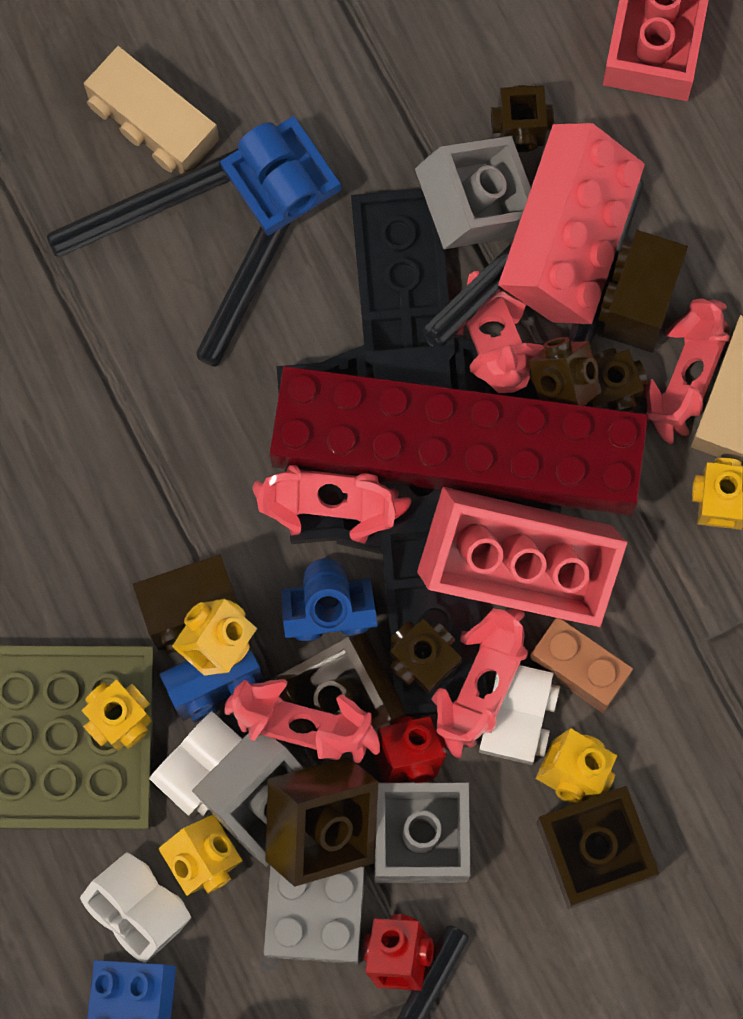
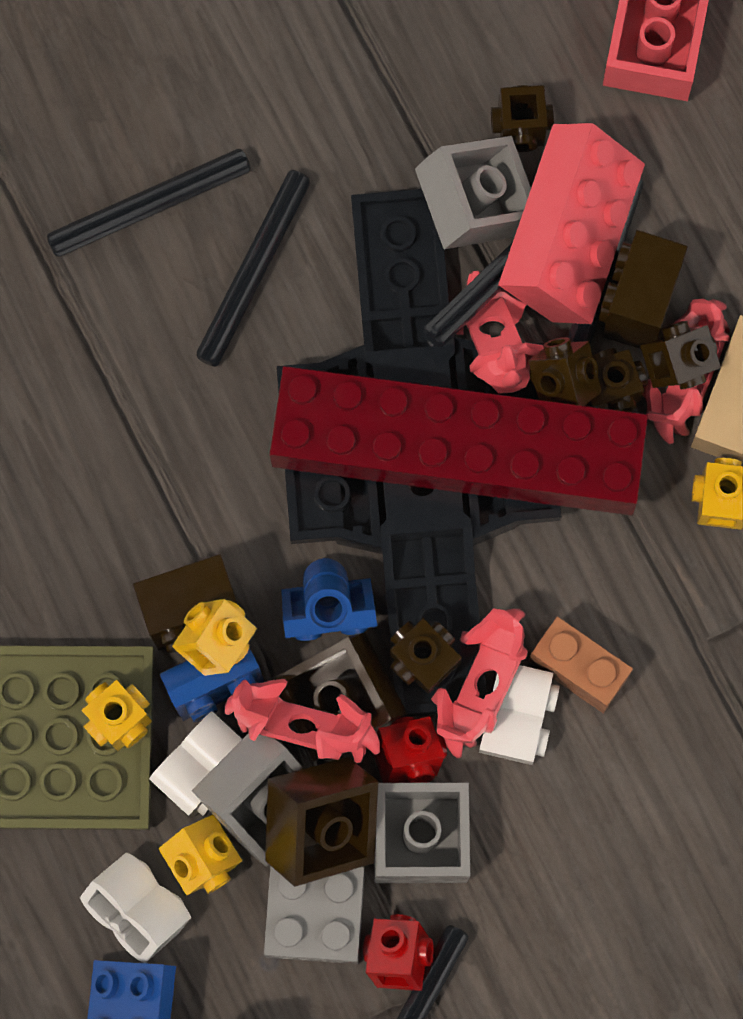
tan brick [84,46,219,174] -> none
blue plate [220,116,342,236] -> none
coral piece [252,465,412,544] -> none
coral brick [417,487,628,627] -> none
yellow brick [535,728,617,804] -> none
dark brown brick [536,786,659,910] -> none
none -> dark brown brick [640,321,721,390]

